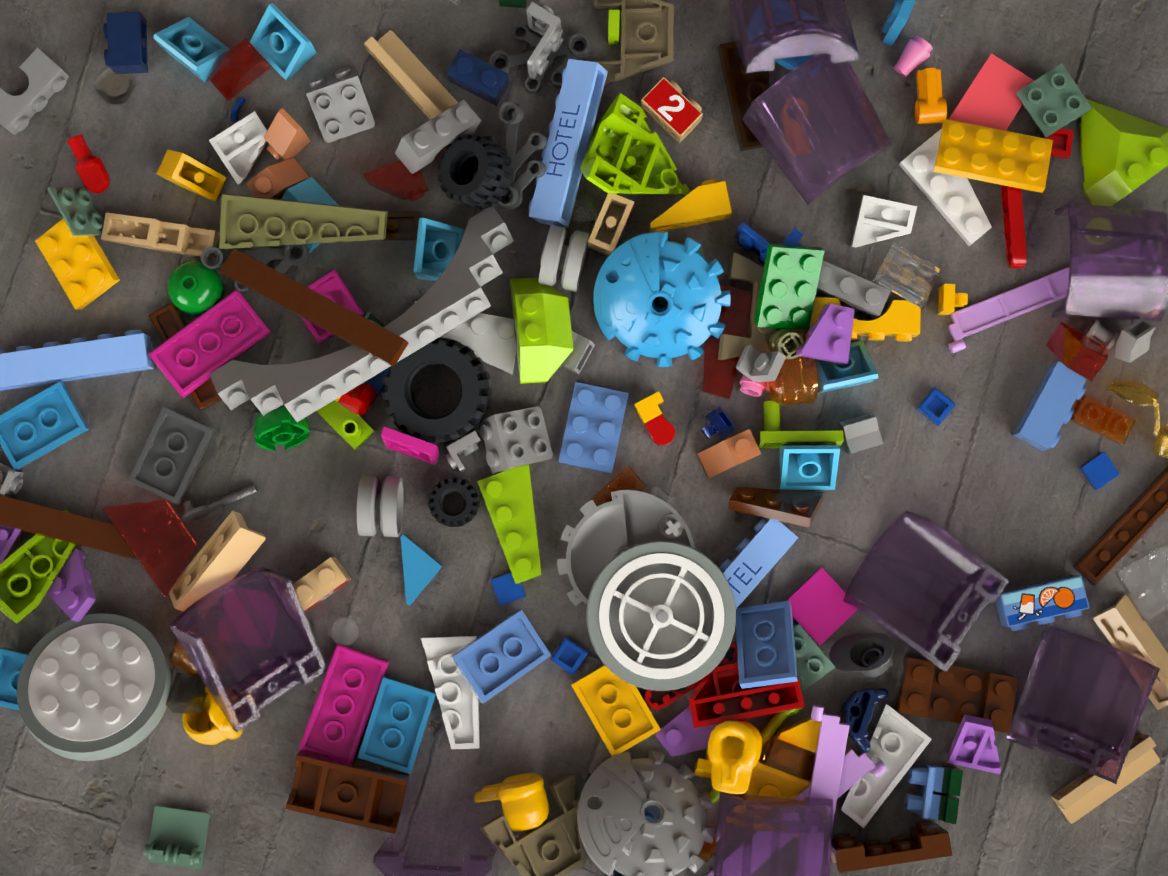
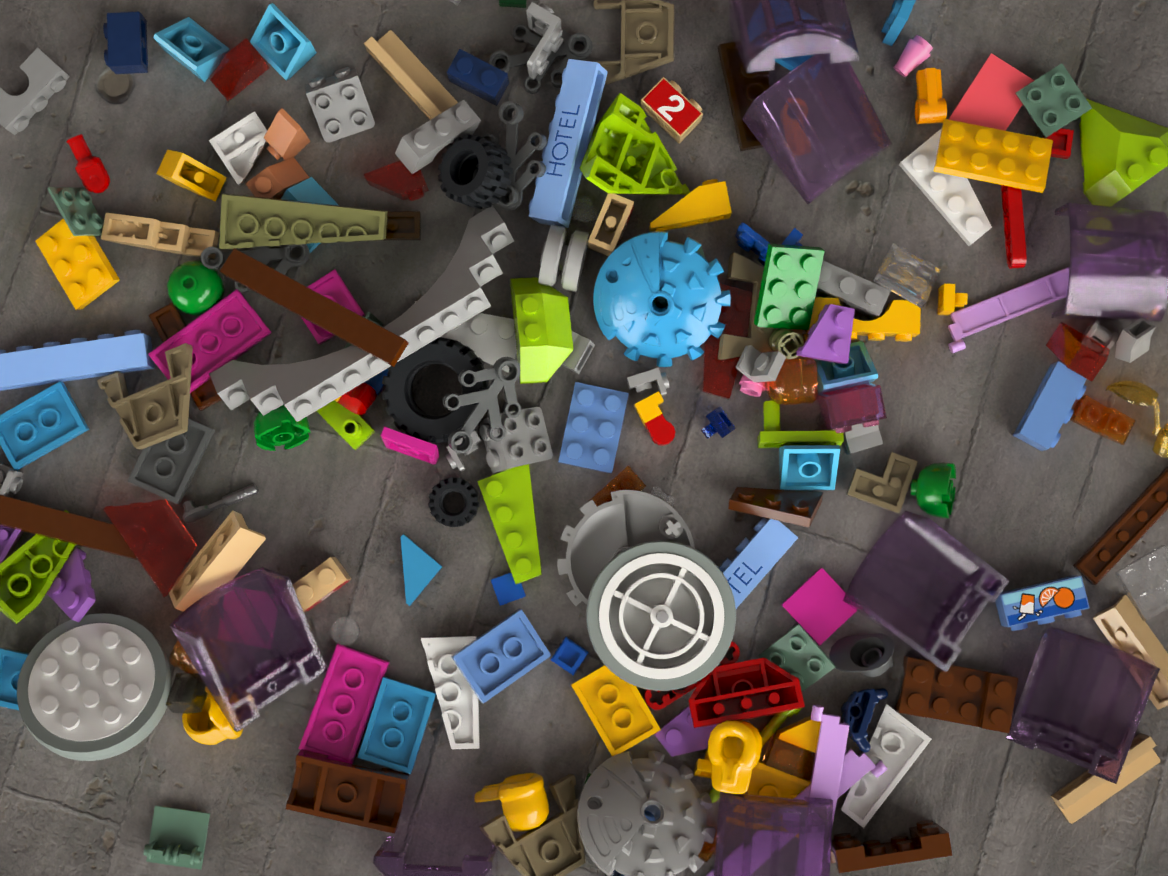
blue leg [230,97,246,122] -> none
light grey wheel [357,476,404,537] -> none
medium azure slope [413,218,465,281] -> none
lime tile [608,10,620,45] -> none
nougat slope [697,429,761,479] -> none
medium blue plate [736,601,798,689] -> none
white wing [850,195,917,248] -> none
medium blue hips [904,764,963,824] -> none
blue tile [916,387,956,426] -> none
medium lavender wing [947,714,1001,774] -> none
blue tile [1079,452,1120,490] -> none
none -> dark tan wing [97,343,193,450]
none -> dark grey plant [442,357,521,453]
none -> light grey bracket [626,367,670,396]
none -> clear pink slope [816,383,887,433]
none -> dark tan plate [846,452,918,513]
none -> green cylinder [911,462,956,519]

